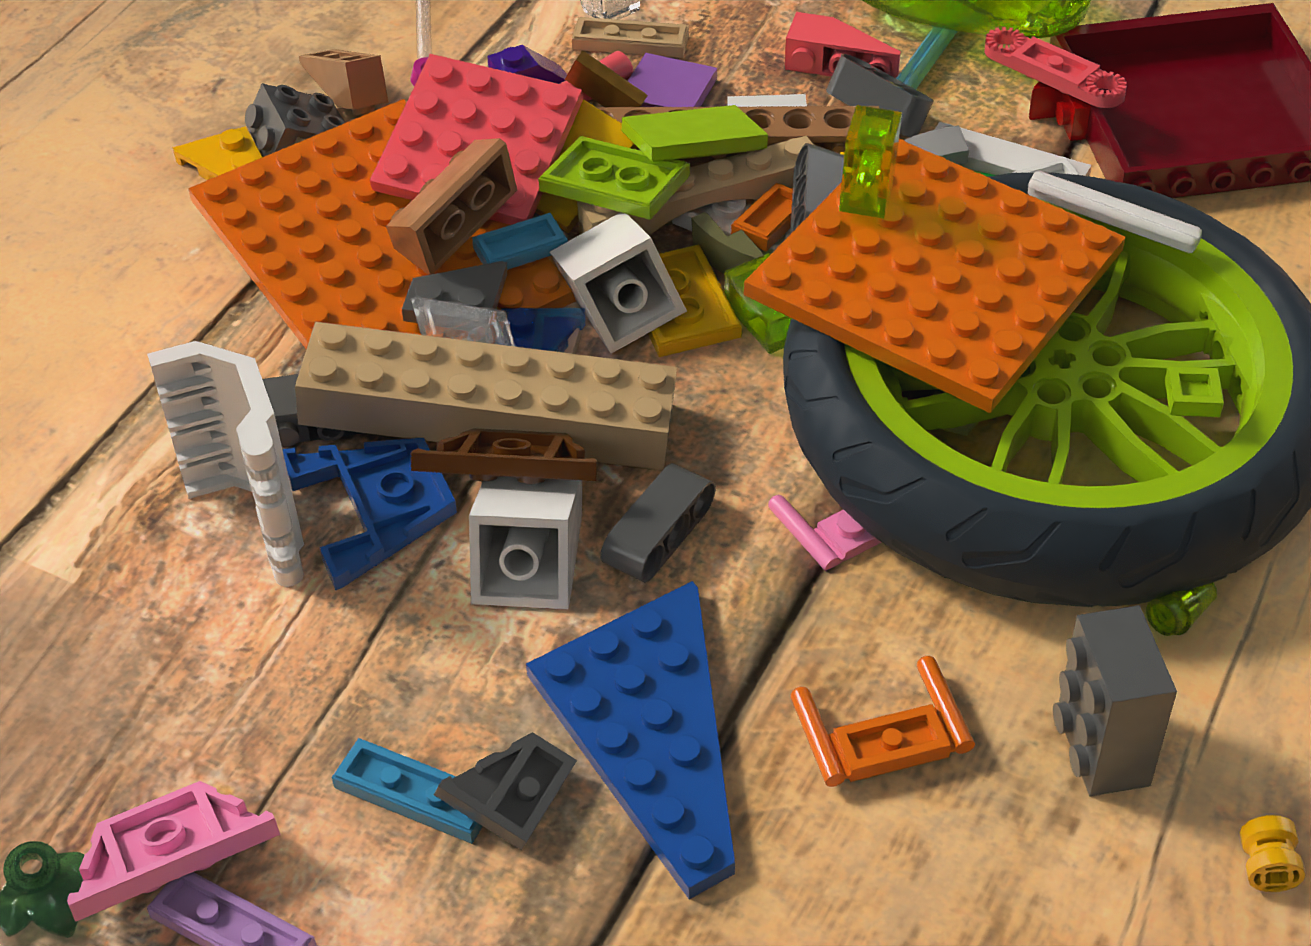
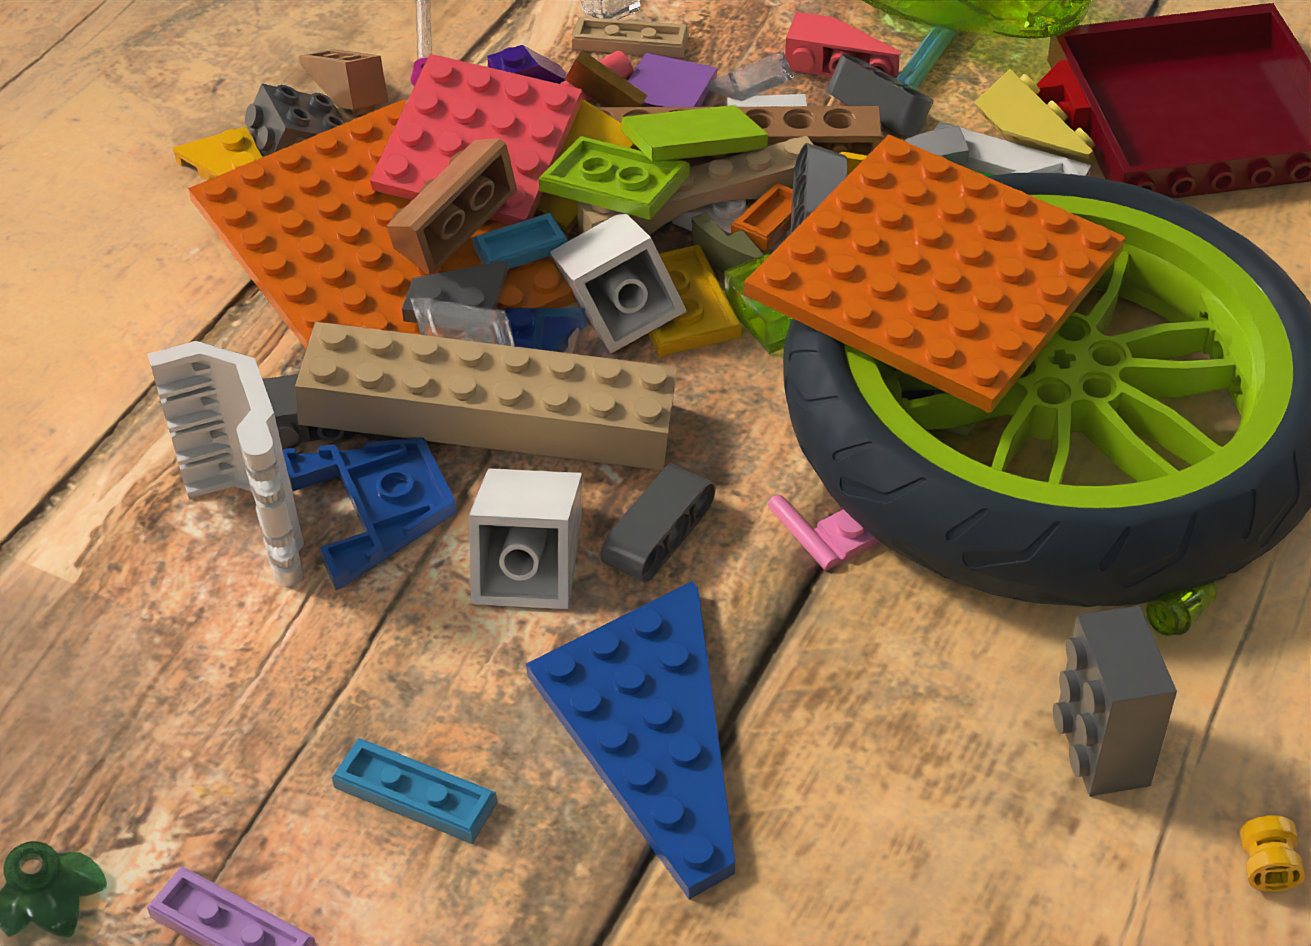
bright pink wing [67,781,280,922] -> none
reddish brown wing [411,428,597,484] -> none
dark grey wing [434,732,577,850] -> none
orange plate [791,656,975,787] -> none
clear neon green brick [839,105,902,219] -> none
coral plate [984,27,1127,108] -> none
white axle [1028,171,1202,253] -> none
lime plate [1165,366,1224,417] -> none
none -> clear slope [707,51,793,101]
none -> light yellow slope [974,69,1097,165]

